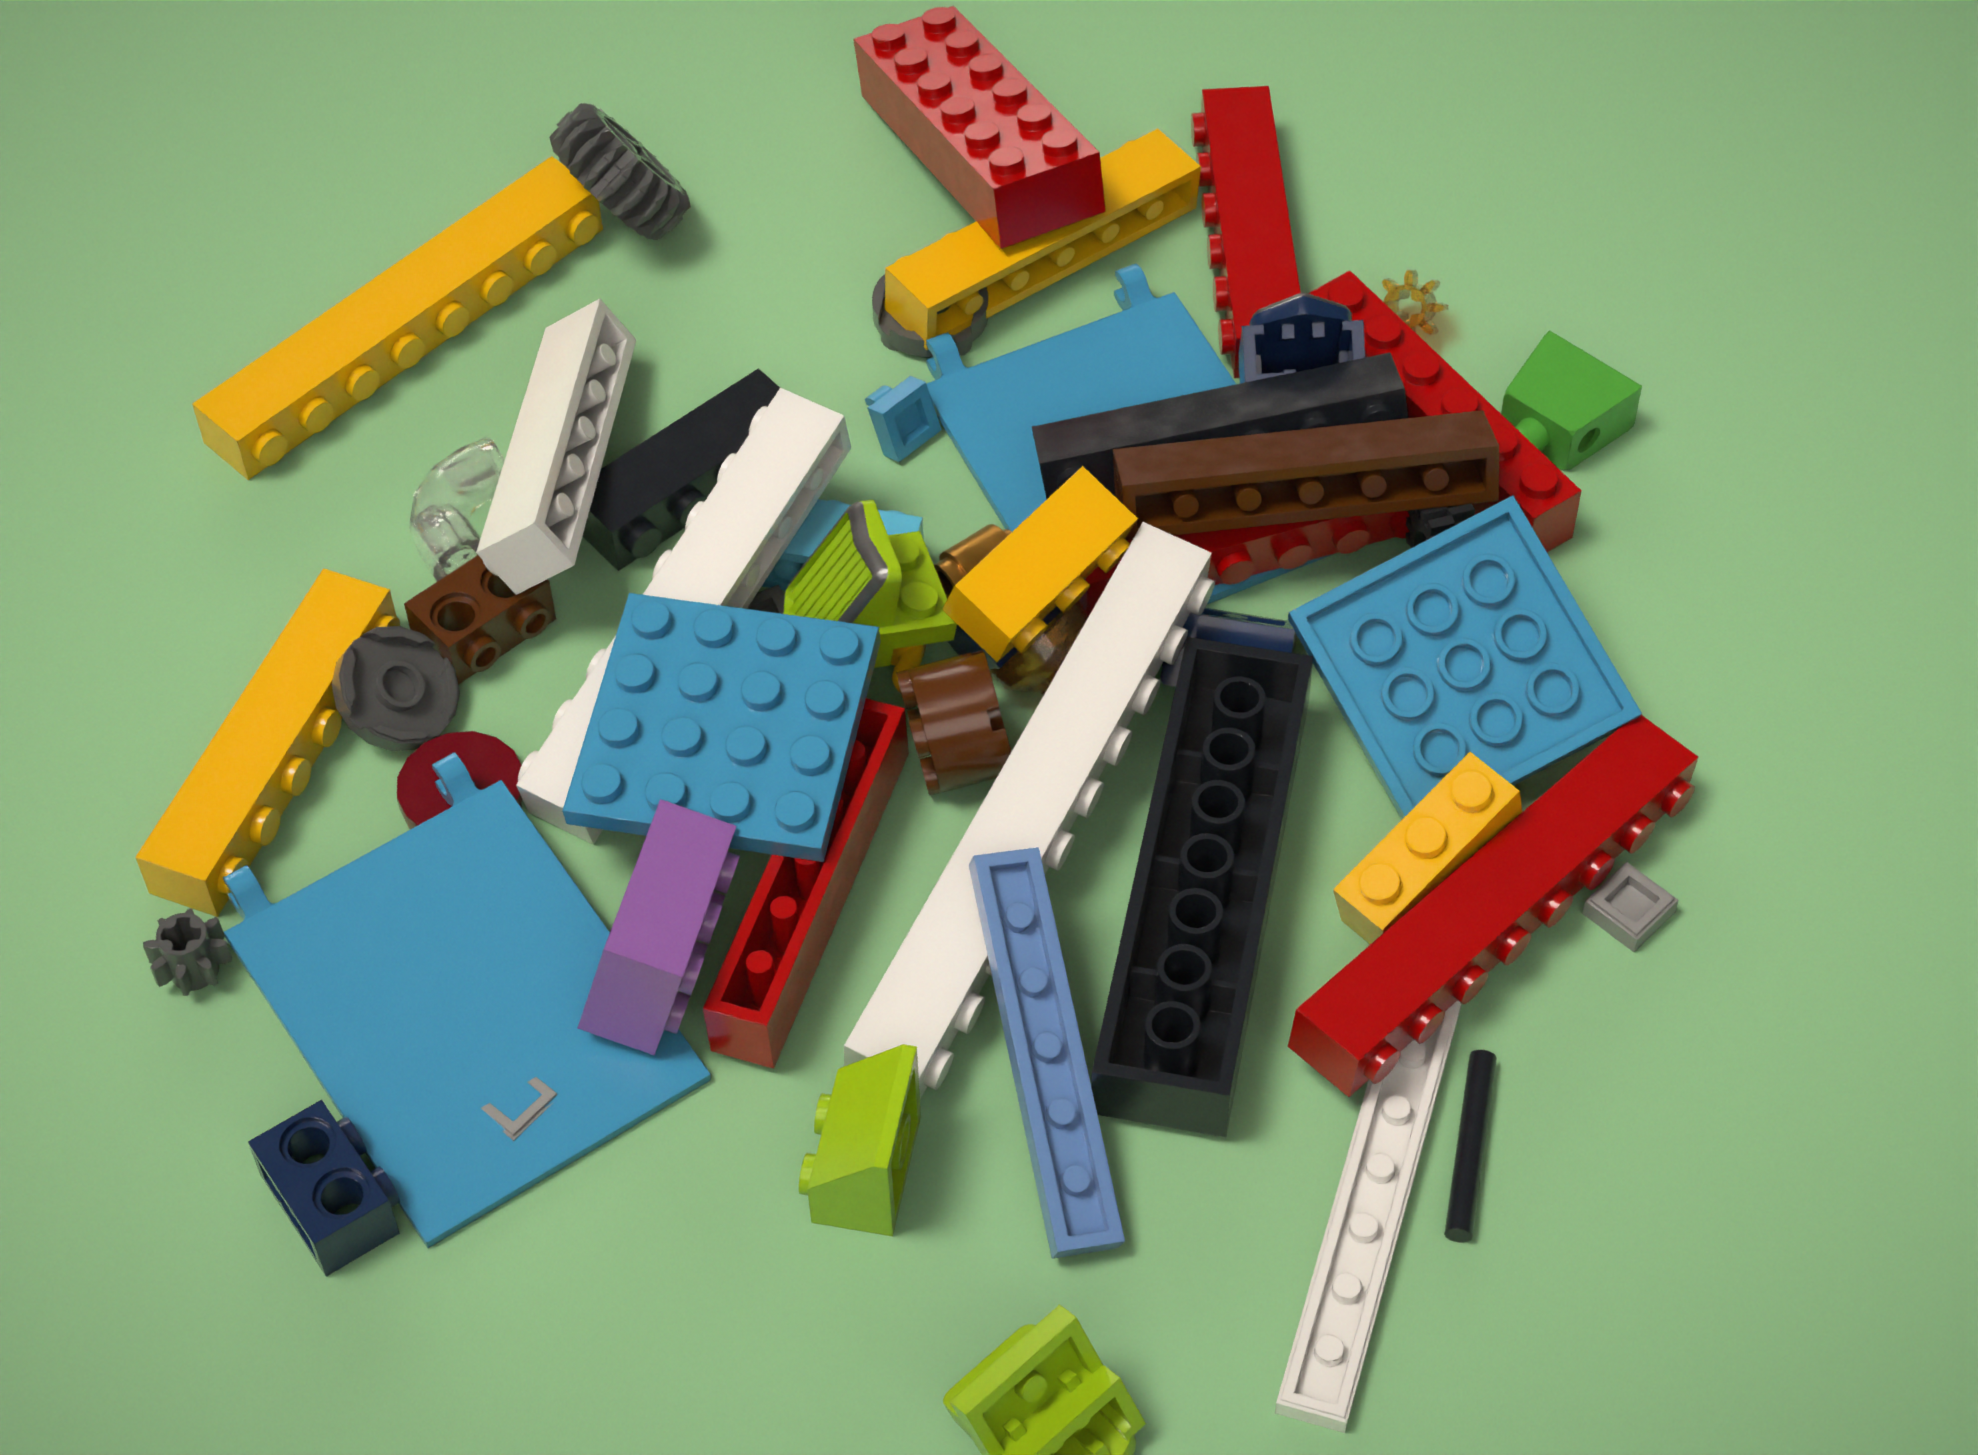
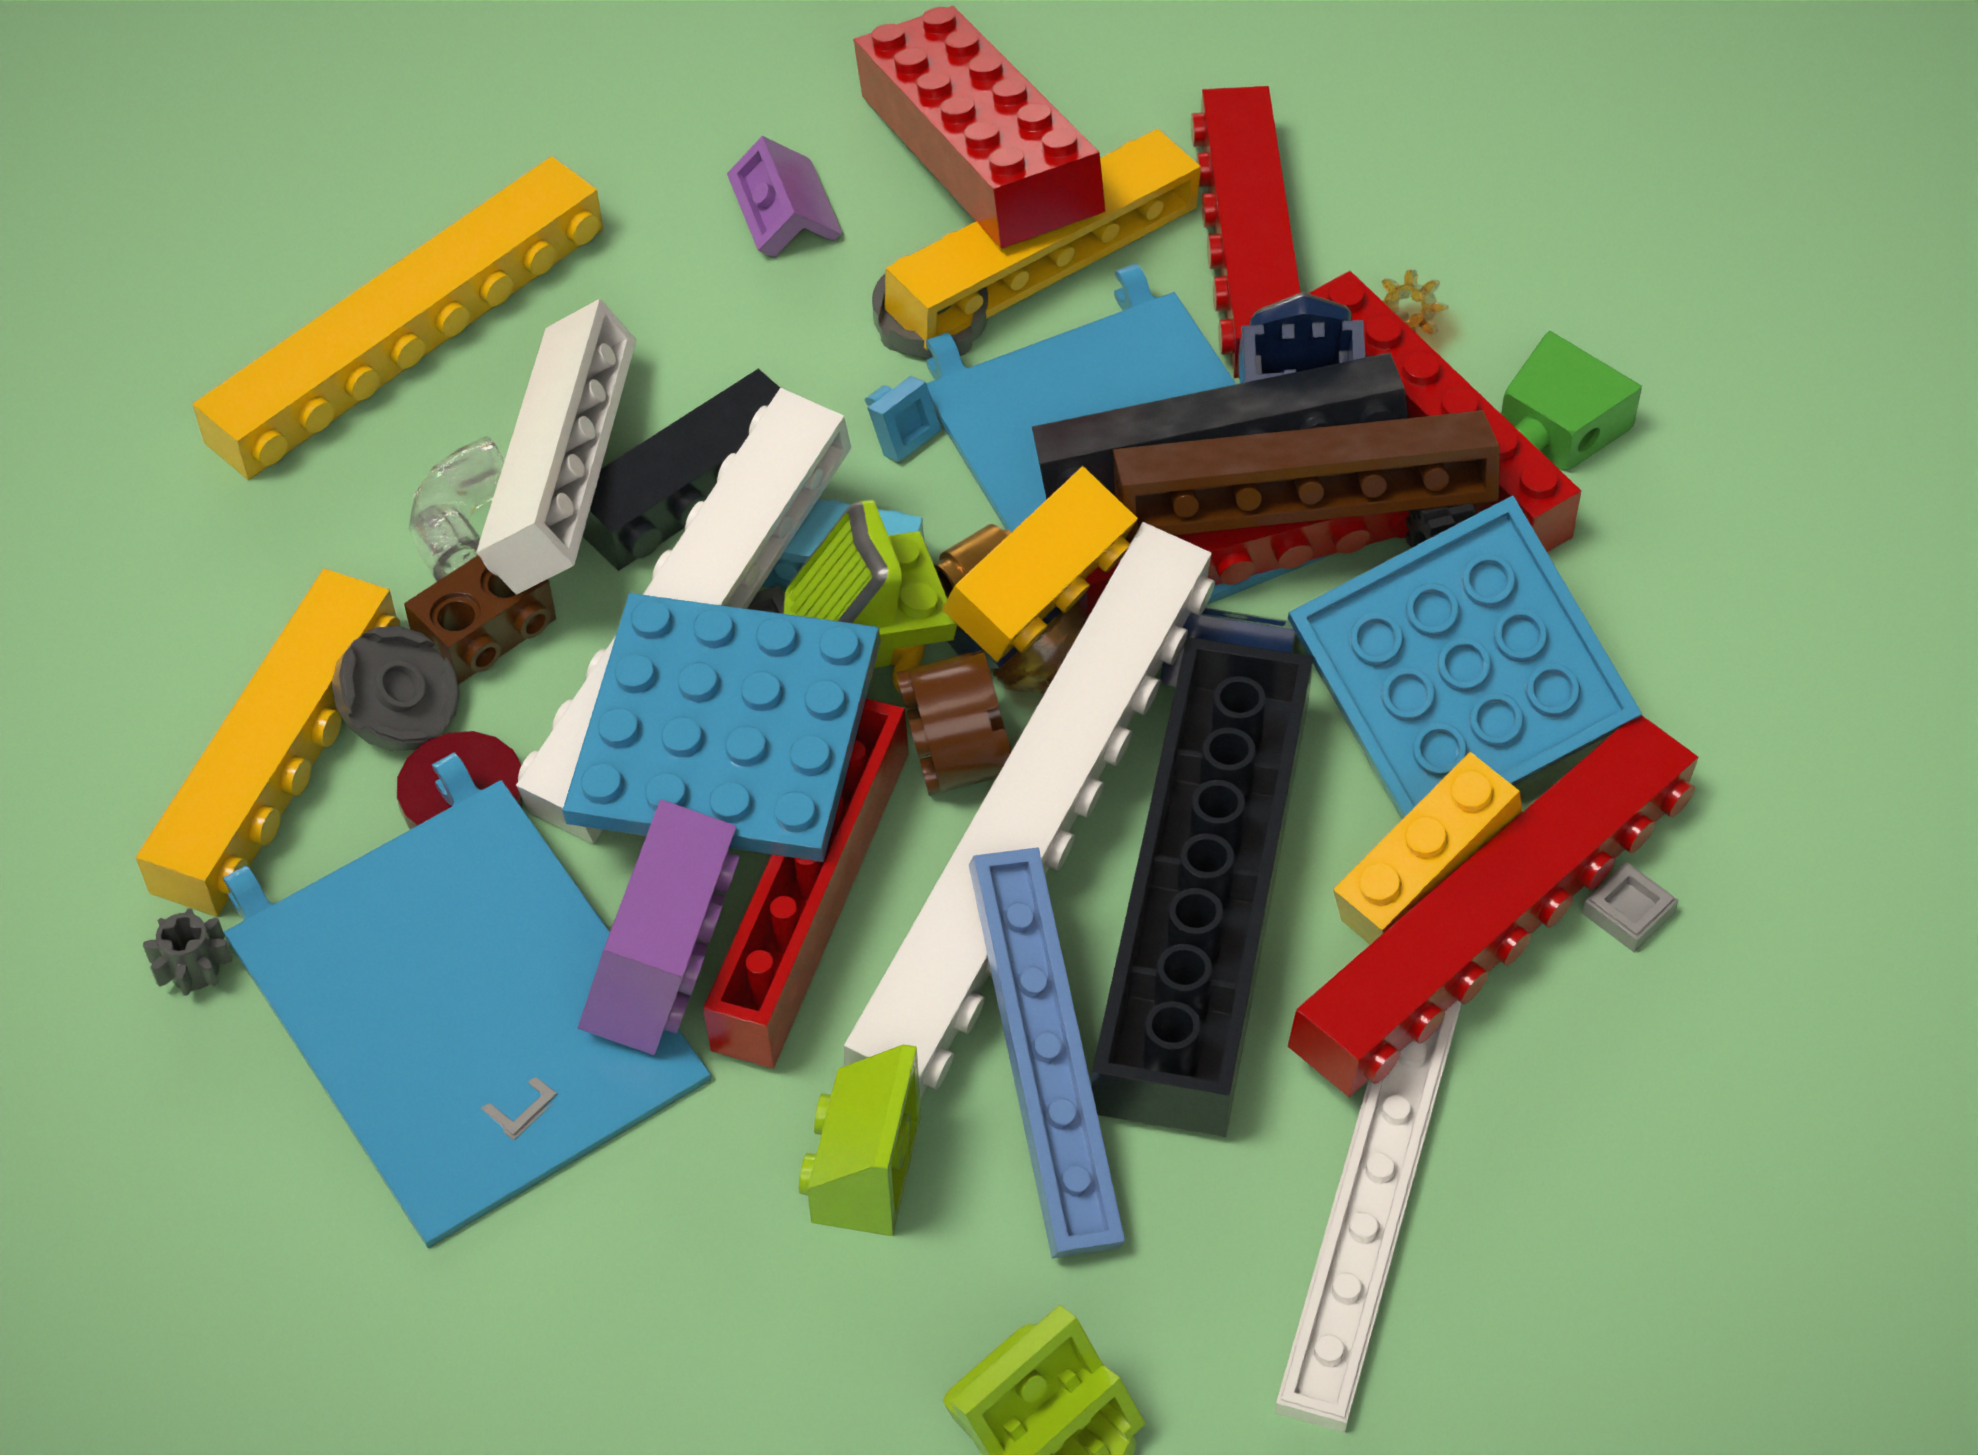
dark blue brick [248,1100,400,1277] -> none
dark grey gear [549,103,691,240] -> none
black bar [1444,1050,1497,1243] -> none
none -> medium lavender panel [727,136,842,258]

